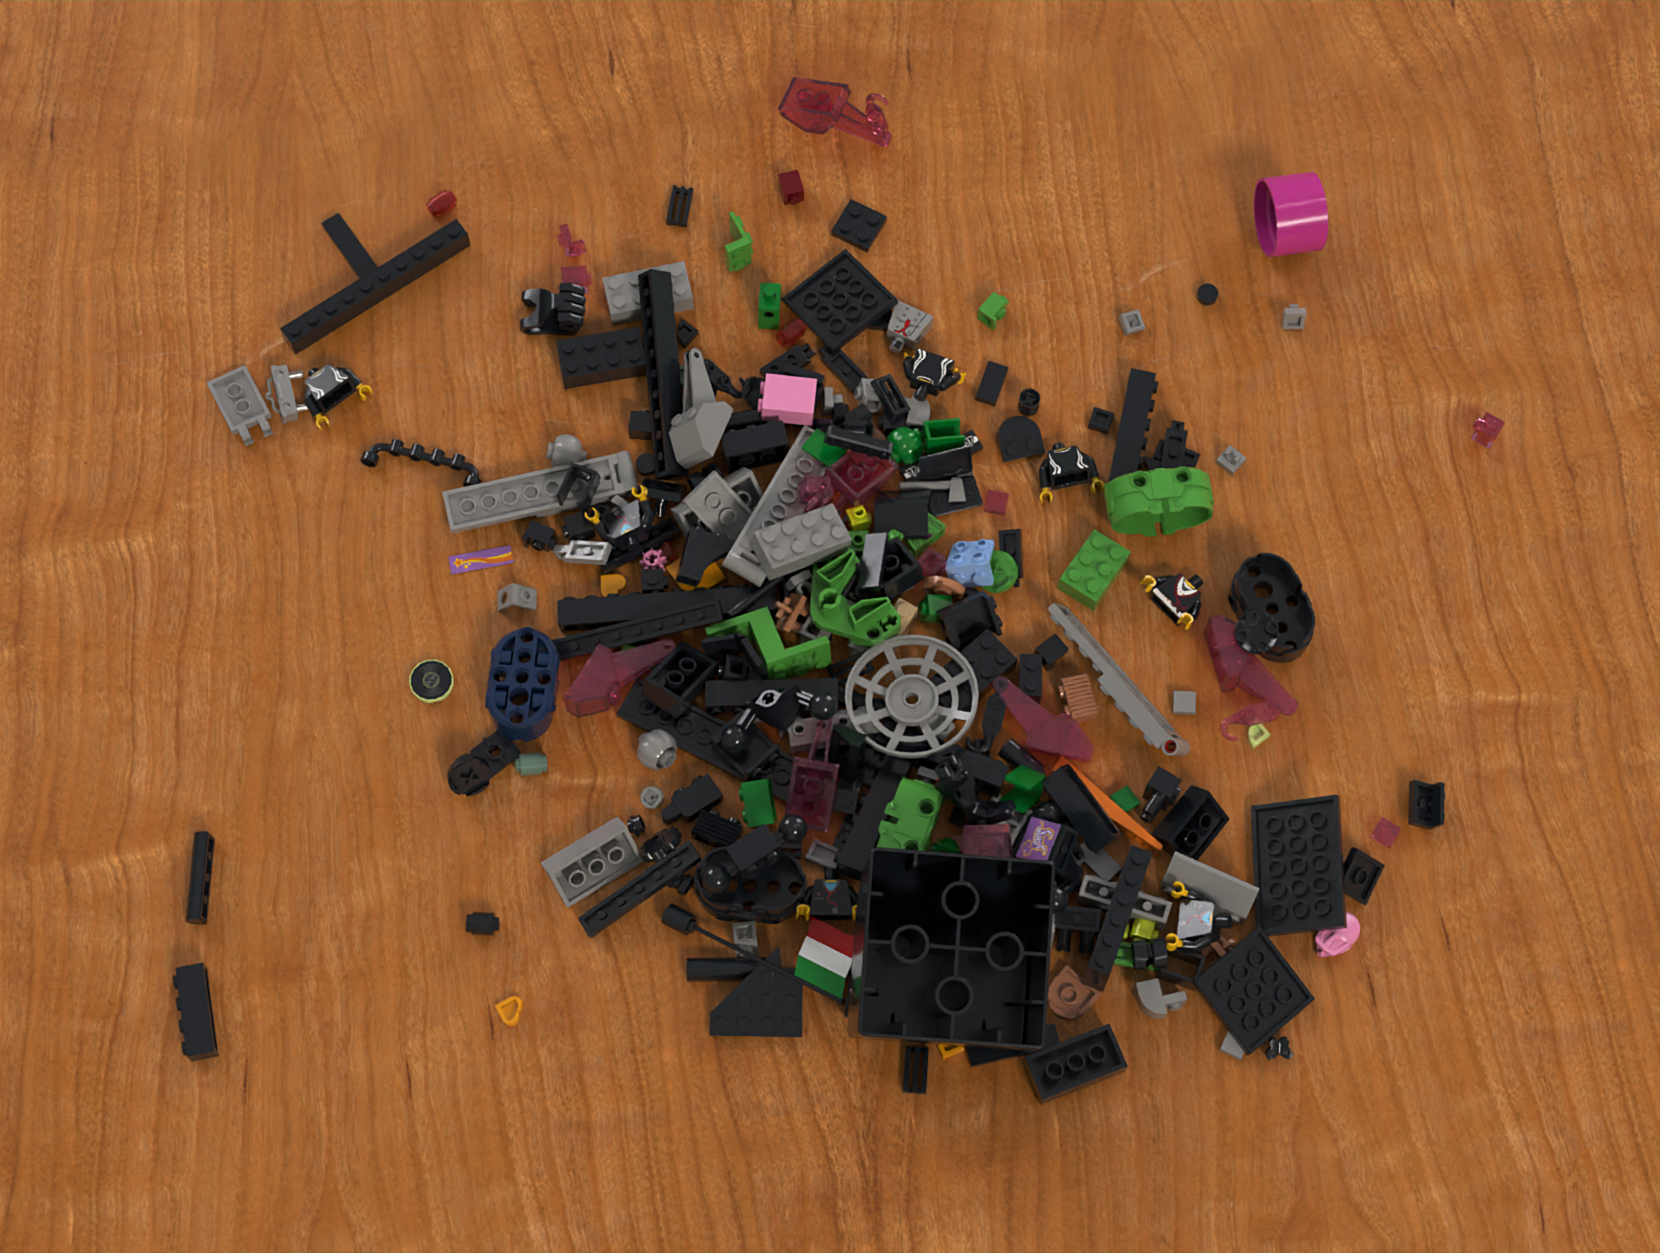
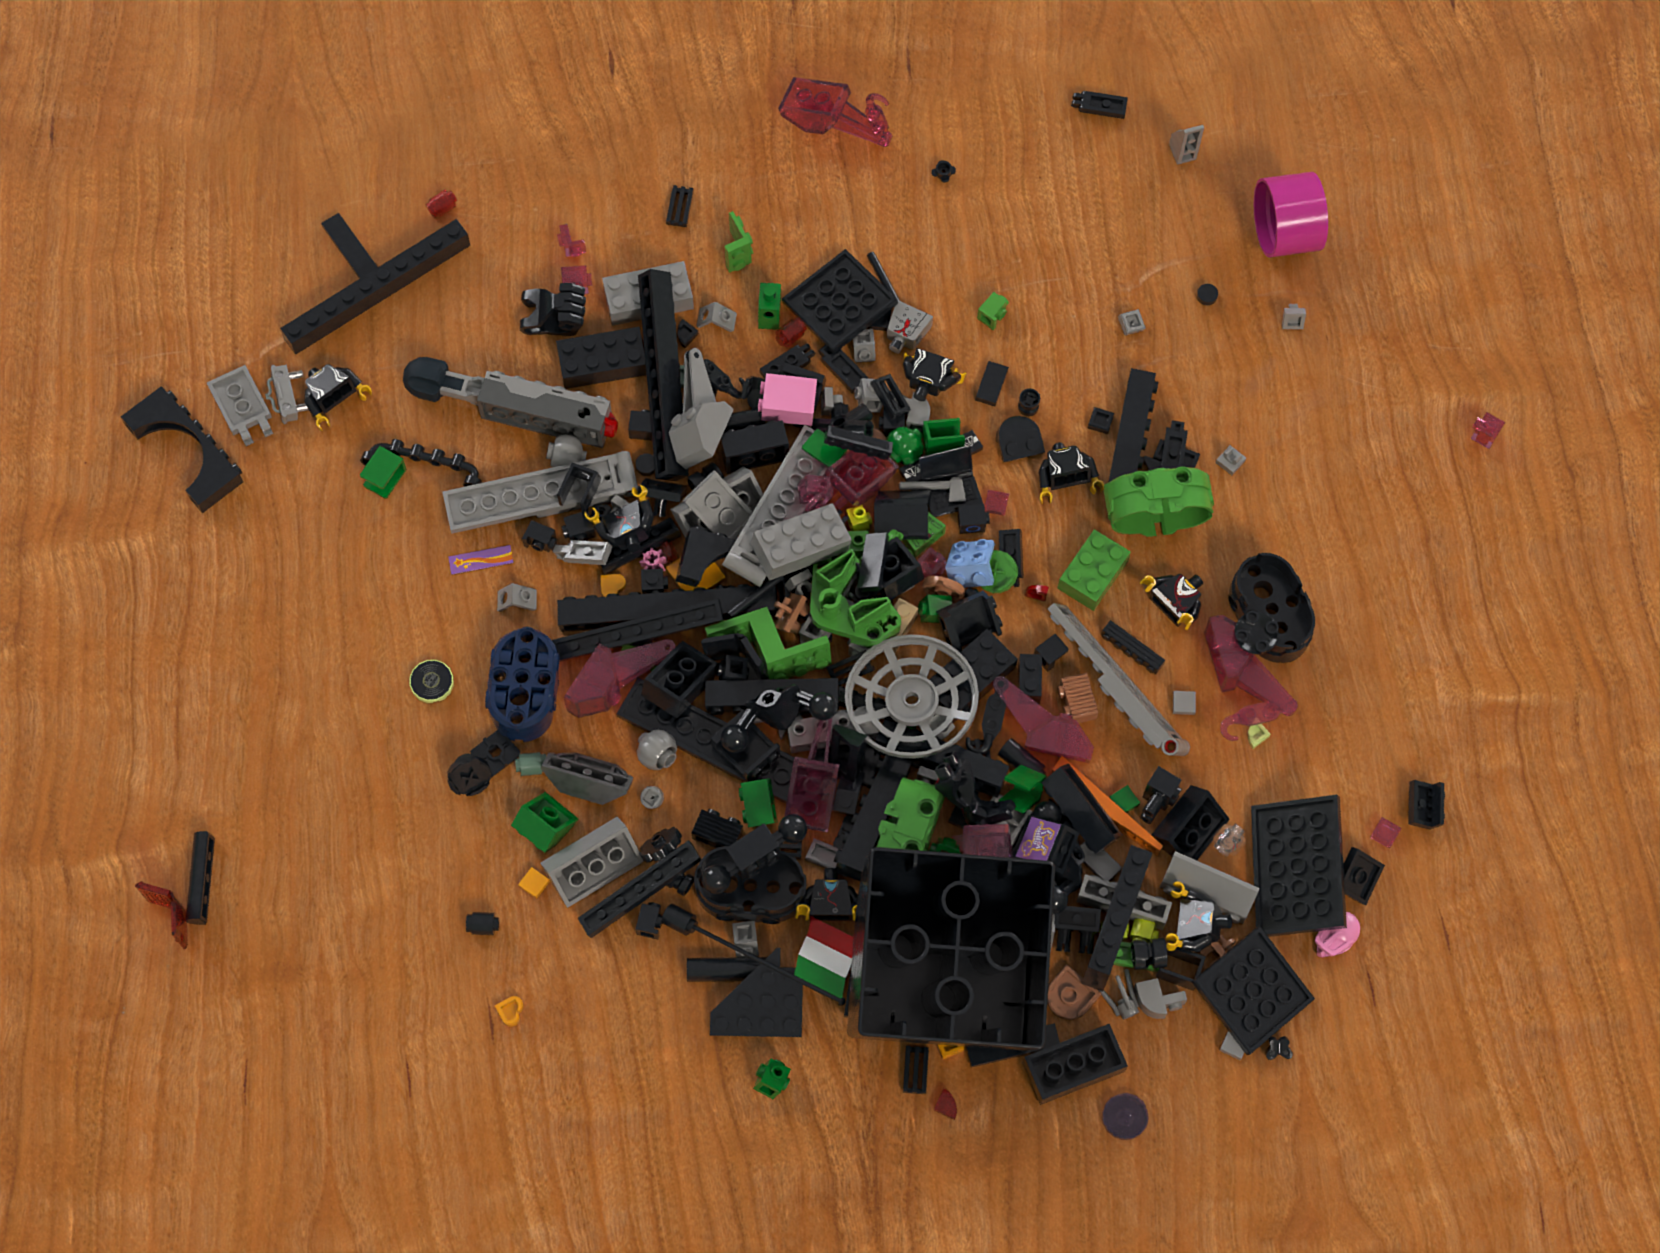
black brick [173,962,219,1062] -> none
black plate [627,814,646,836] -> none
black hinge [661,774,723,825] -> none
dark red brick [778,170,804,205] -> none
black plate [831,199,887,252] -> none
none -> black arch [121,386,243,513]
none -> clear red piece [135,881,188,950]
none -> green piece [360,446,407,499]
none -> piece [403,357,618,448]
none -> green slope [511,792,579,853]
none -> light orange tile [518,867,550,899]
none -> flat silver wedge [541,753,633,805]
none -> black brick [635,902,663,940]
none -> light grey bracket [697,302,737,332]
none -> green brick [753,1058,791,1100]
none -> light grey bracket [853,329,875,362]
none -> black bar [867,252,900,307]
none -> black plate [931,160,956,183]
none -> clear red tile [934,1088,957,1120]
none -> black brick [957,504,990,534]
none -> red tile [1024,585,1049,601]
none -> black hinge [1071,91,1128,119]
none -> light grey plant [1098,969,1139,1020]
none -> black piece [1101,620,1165,674]
none -> clear purple tile [1102,1093,1149,1140]
none -> light grey slope [1169,125,1204,165]
none -> clear head [1213,823,1247,857]

